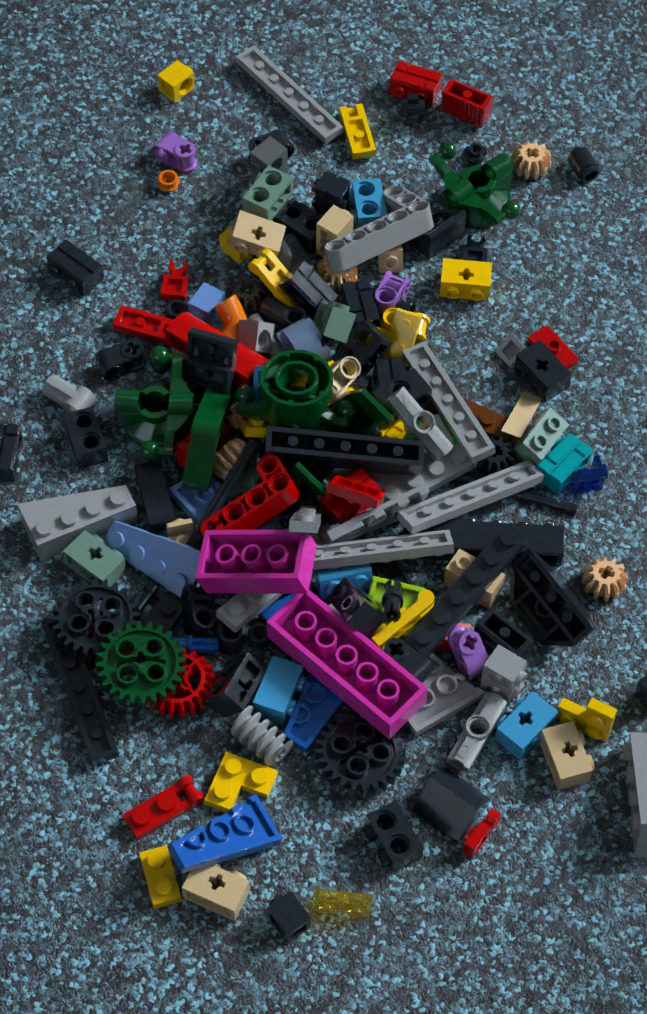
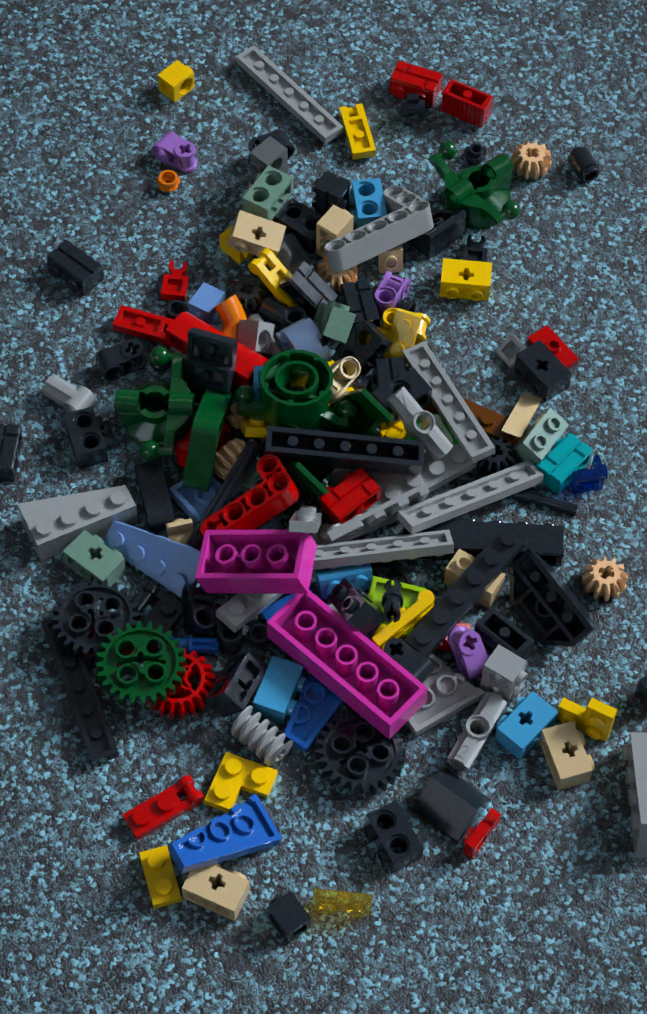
red plate [326,475,385,509] -> none

